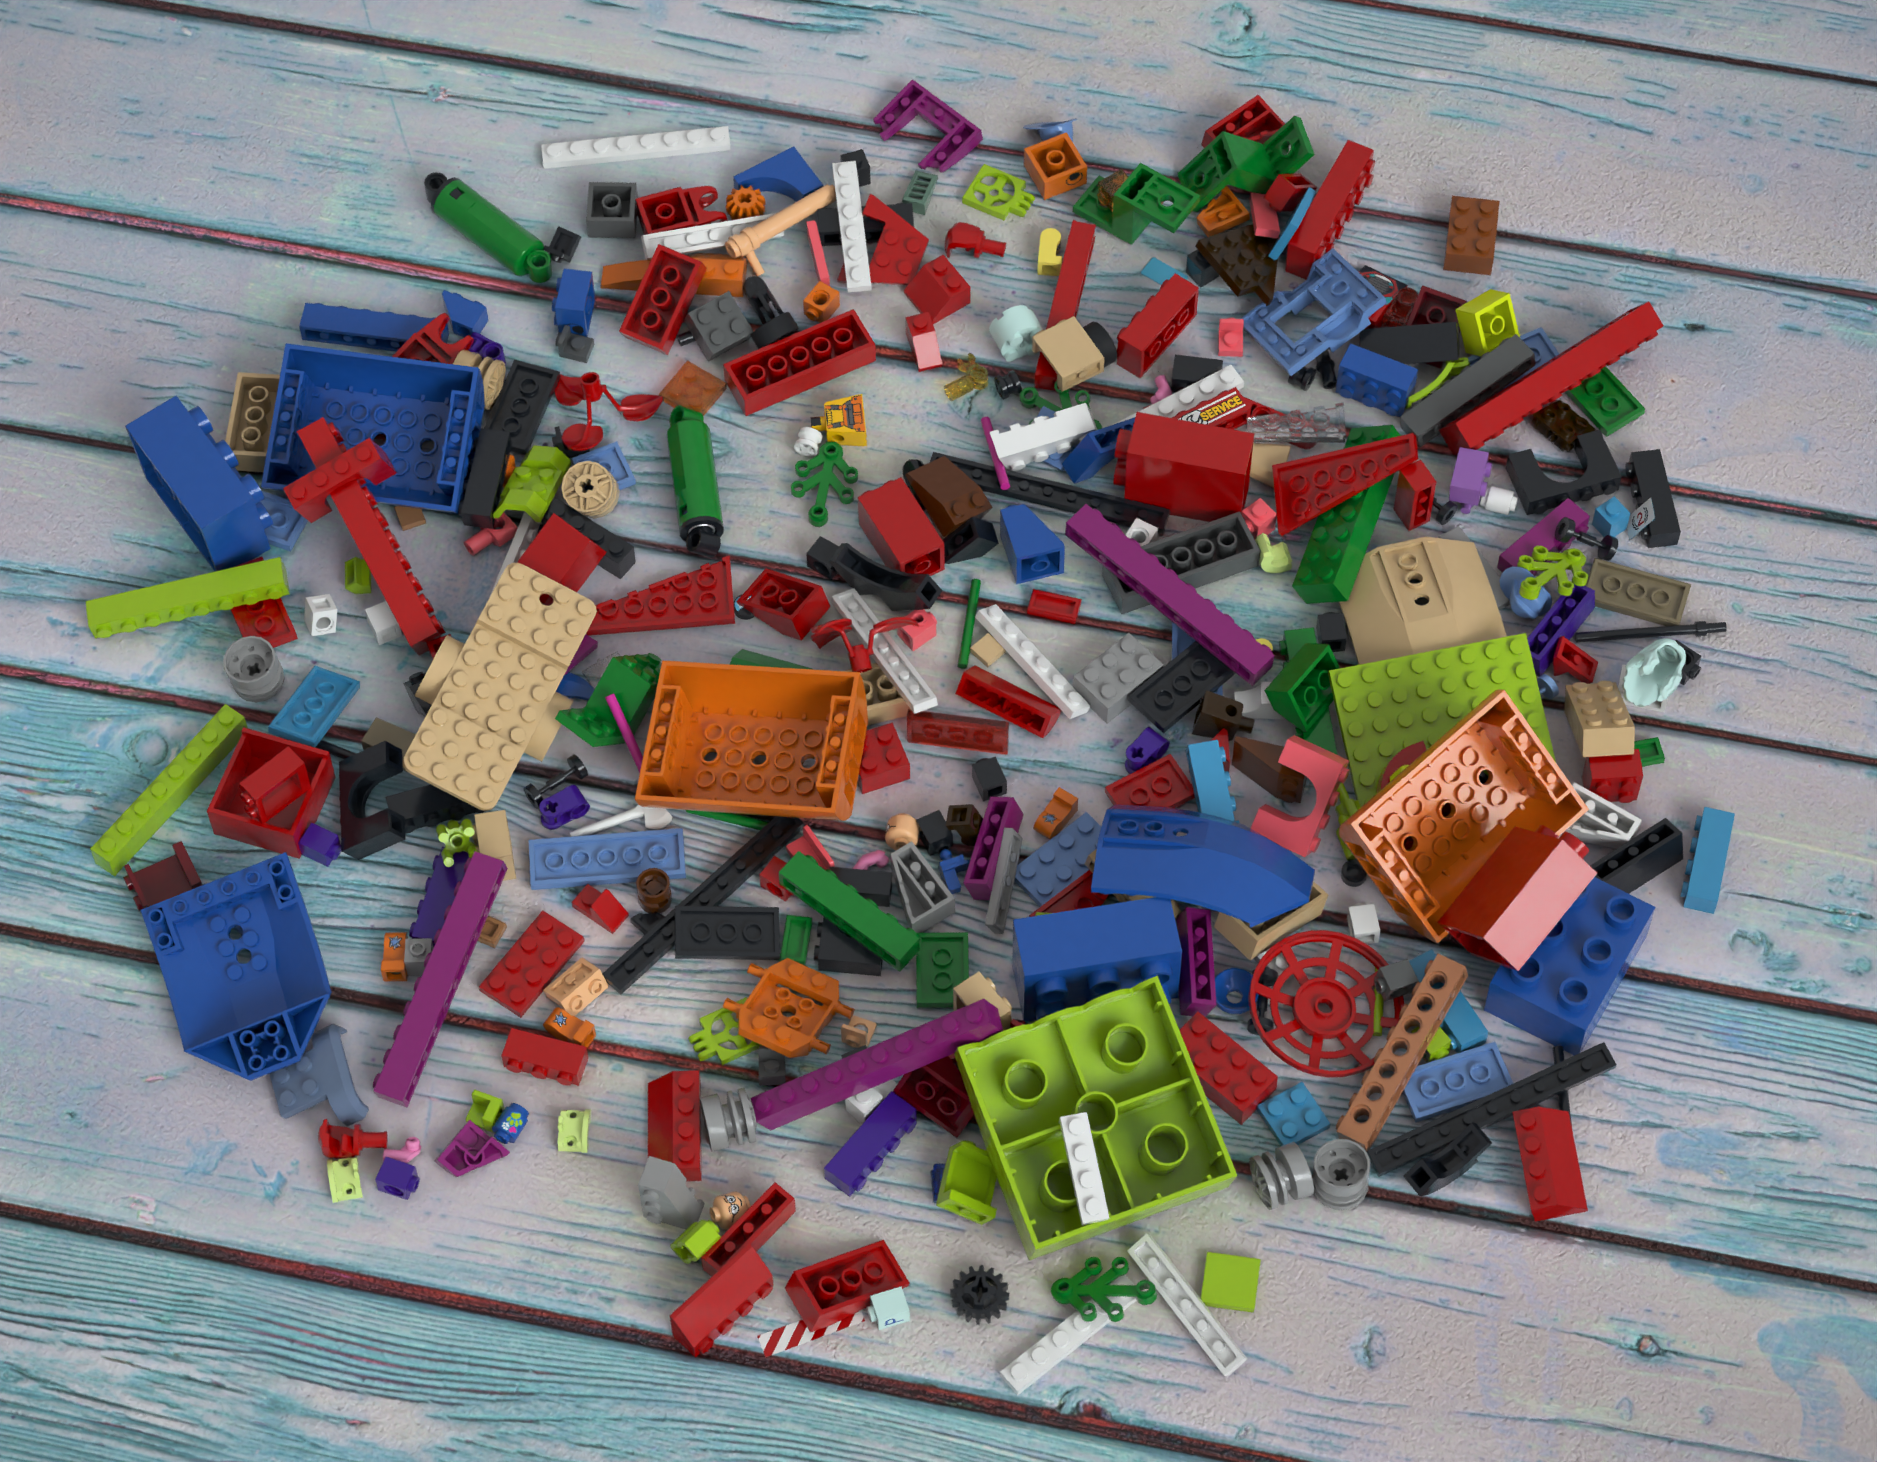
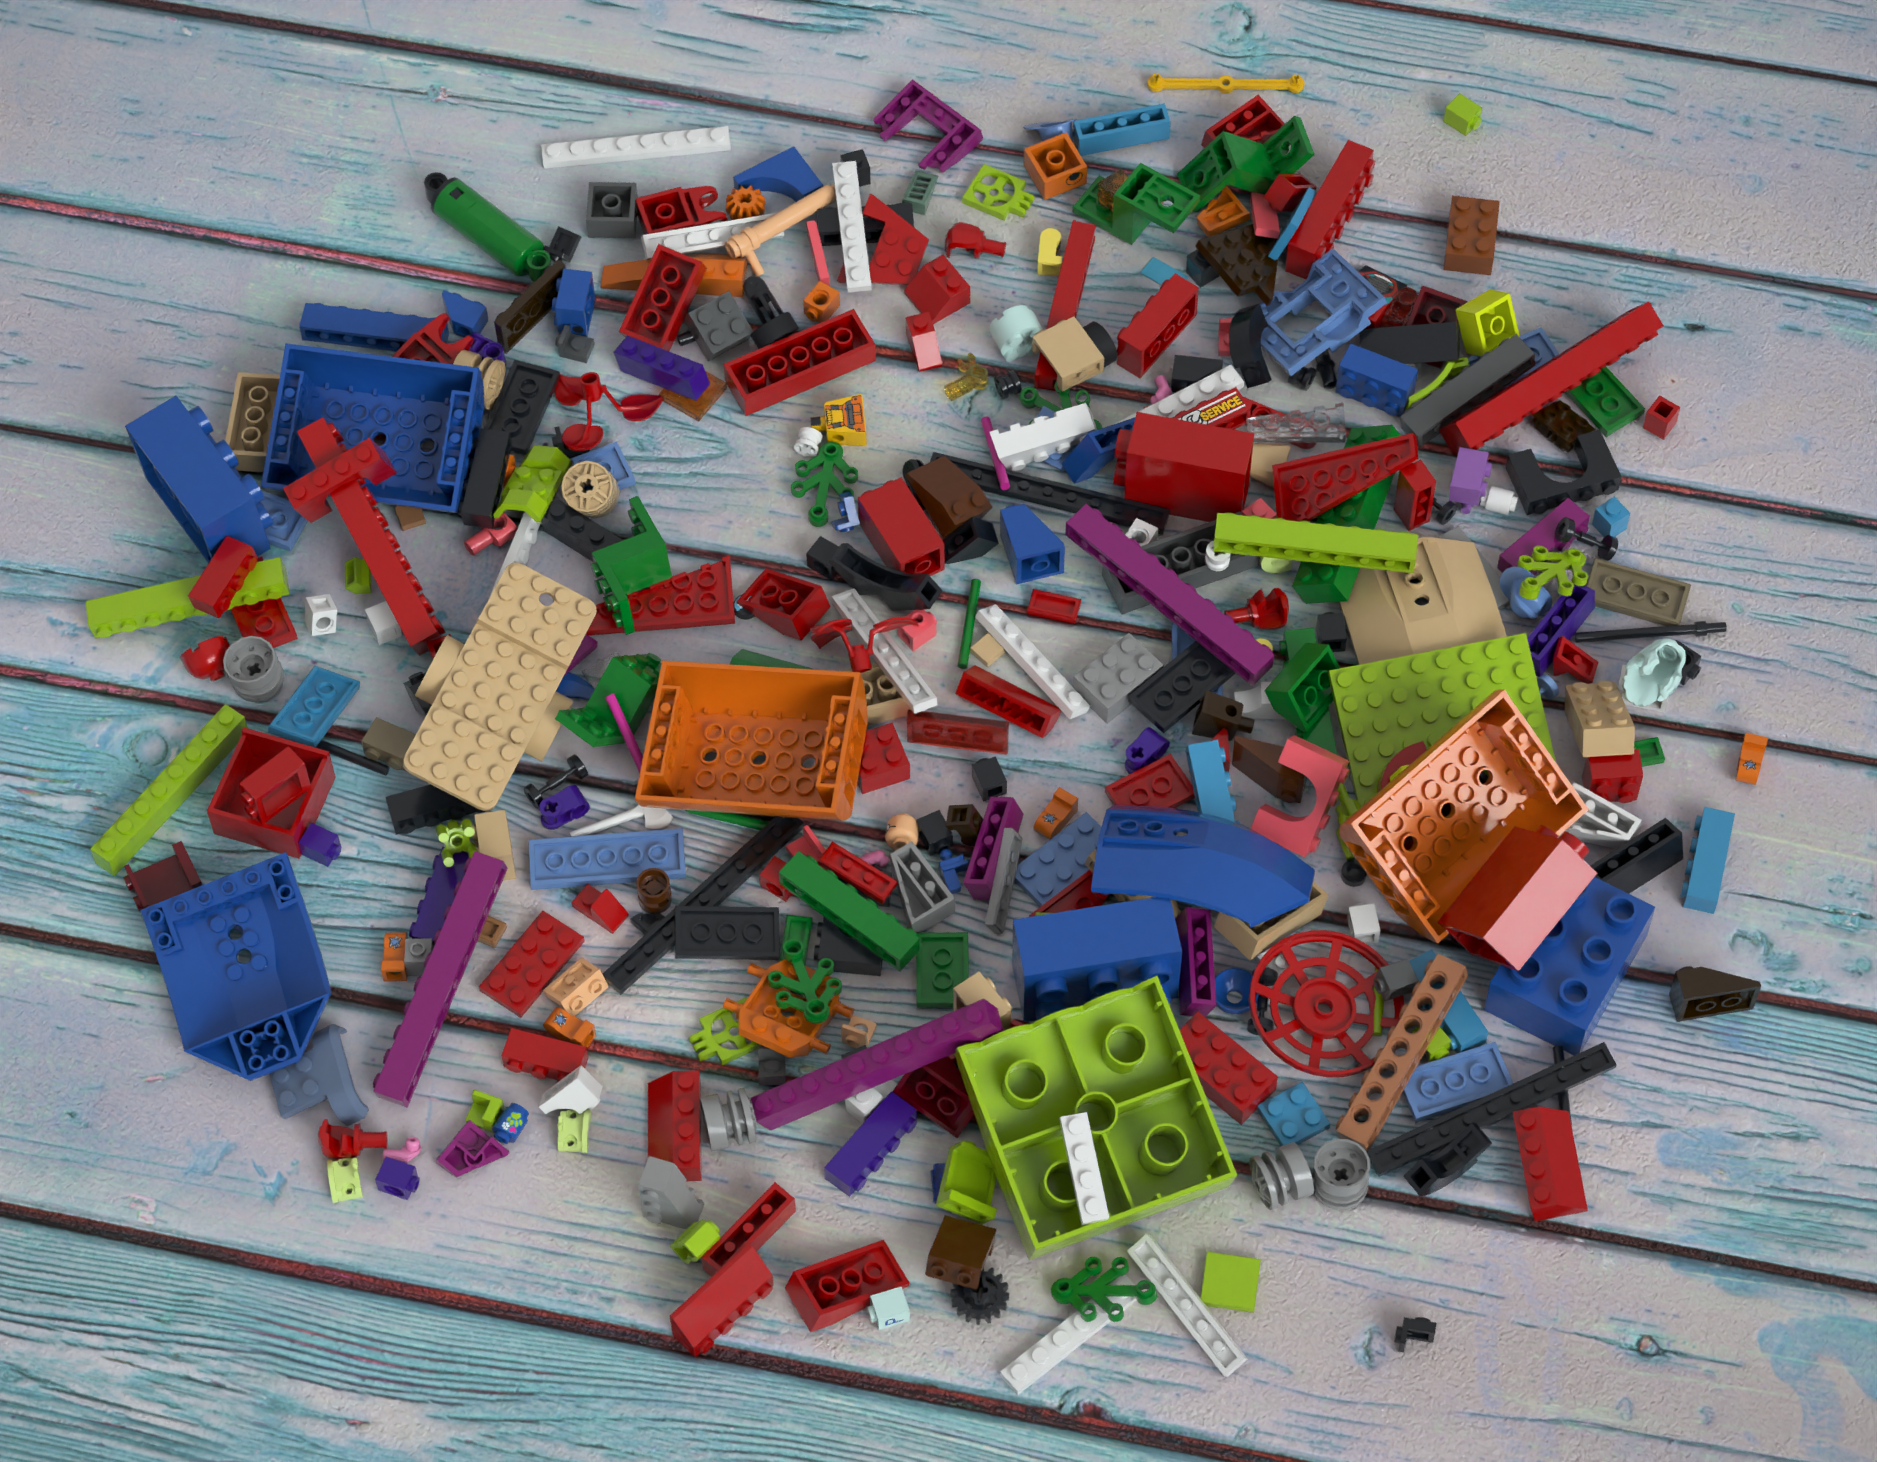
black arch [339,741,406,860] -> none
red brick [517,513,607,606] -> none
green piece [667,405,724,558] -> none
light nougat head [709,1191,751,1230] -> none
sticker [757,1310,865,1357] -> none
black brick [1625,449,1681,548] -> none
white sticker [1627,498,1655,540] -> none
none -> red cylinder [180,636,230,682]
none -> red brick [188,536,258,618]
none -> dark brown plate [494,260,566,354]
none -> white arch [539,1065,603,1114]
none -> green bracket [590,496,672,635]
none -> dark purple brick [613,336,710,401]
none -> green plant [768,939,842,1023]
none -> red tile [818,841,897,904]
none -> bracket [831,492,860,532]
none -> reddish brown panel [925,1215,997,1289]
none -> dark azure brick [1073,103,1171,156]
none -> yellow piece [1147,73,1305,93]
none -> white wheel [1205,541,1231,571]
none -> lime brick [1213,512,1418,573]
none -> red piece [1224,588,1289,630]
none -> black arch [1229,304,1272,388]
none -> black bracket [1394,1317,1437,1353]
none -> lime brick [1443,93,1482,136]
none -> red brick [1643,395,1680,440]
none -> dark brown slope [1669,966,1761,1022]
none -> orange leg [1735,733,1768,785]

